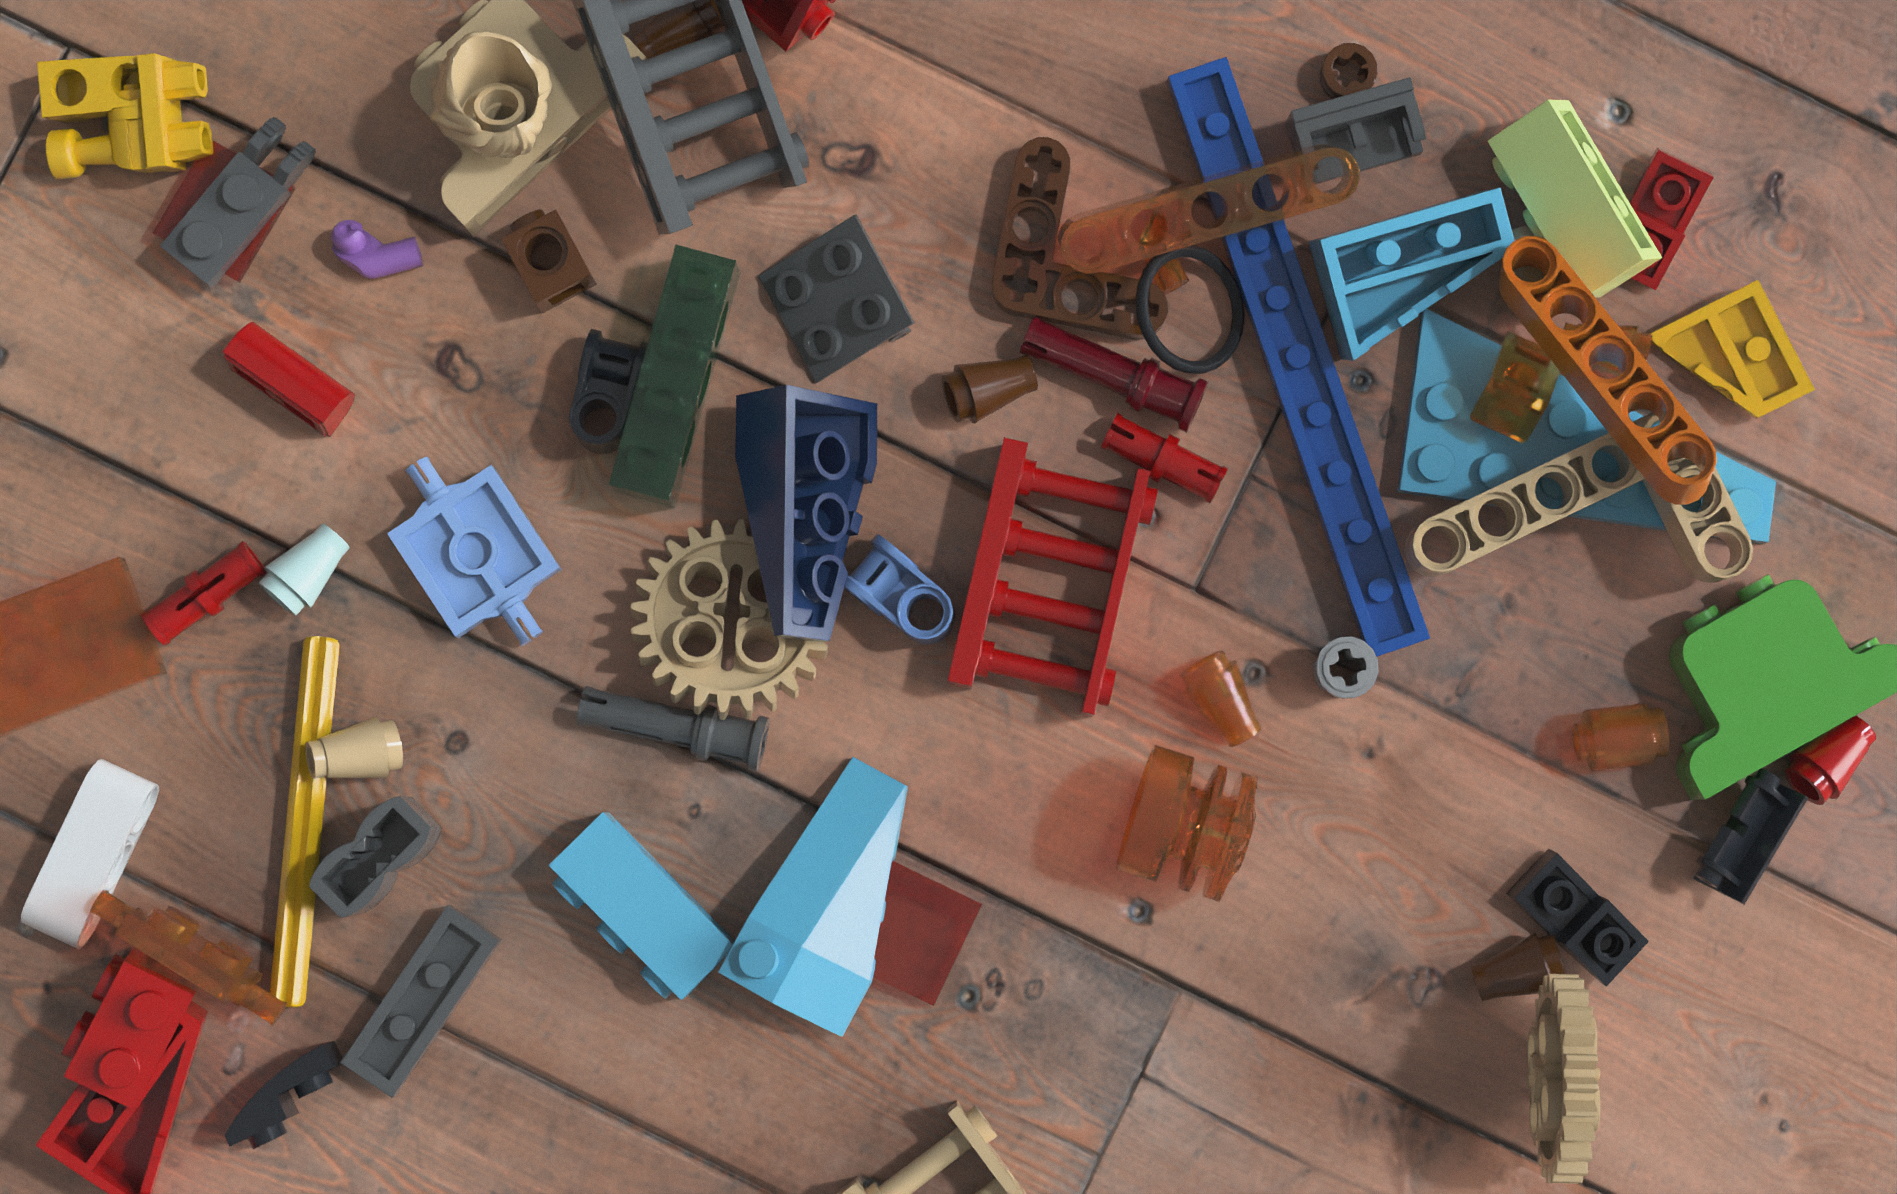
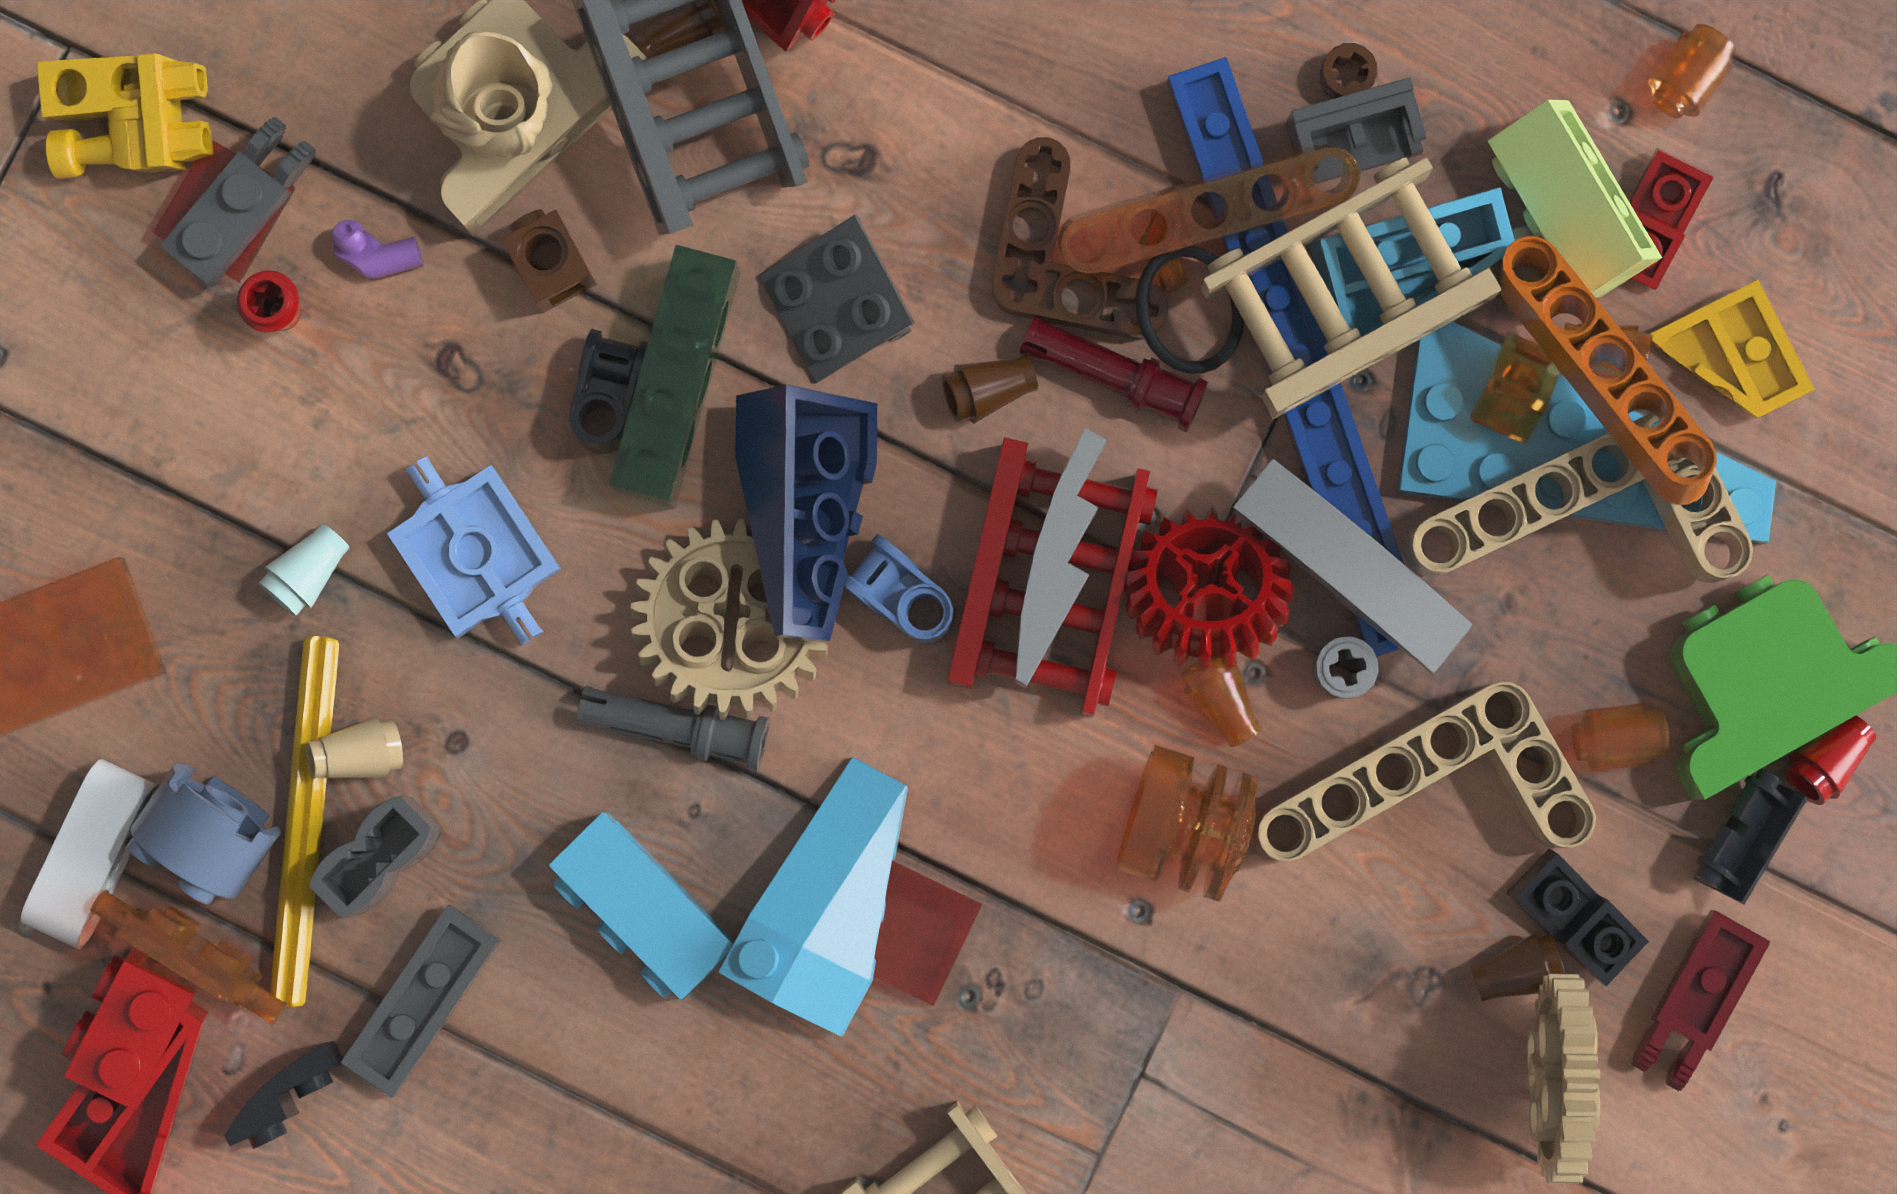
red pin [141,541,267,646] -> none
red brick [222,322,355,437] -> none
red pin [1100,413,1228,503] -> none
none -> sand blue brick [126,763,281,904]
none -> red cone [237,270,301,332]
none -> light grey slope [1015,428,1107,688]
none -> red gear [1124,506,1294,672]
none -> tan fence [1201,157,1502,419]
none -> light grey slope [1233,459,1473,674]
none -> tan beam [1252,682,1596,862]
none -> dark red hinge [1631,910,1770,1091]
none -> clear orange brick [1647,24,1736,119]

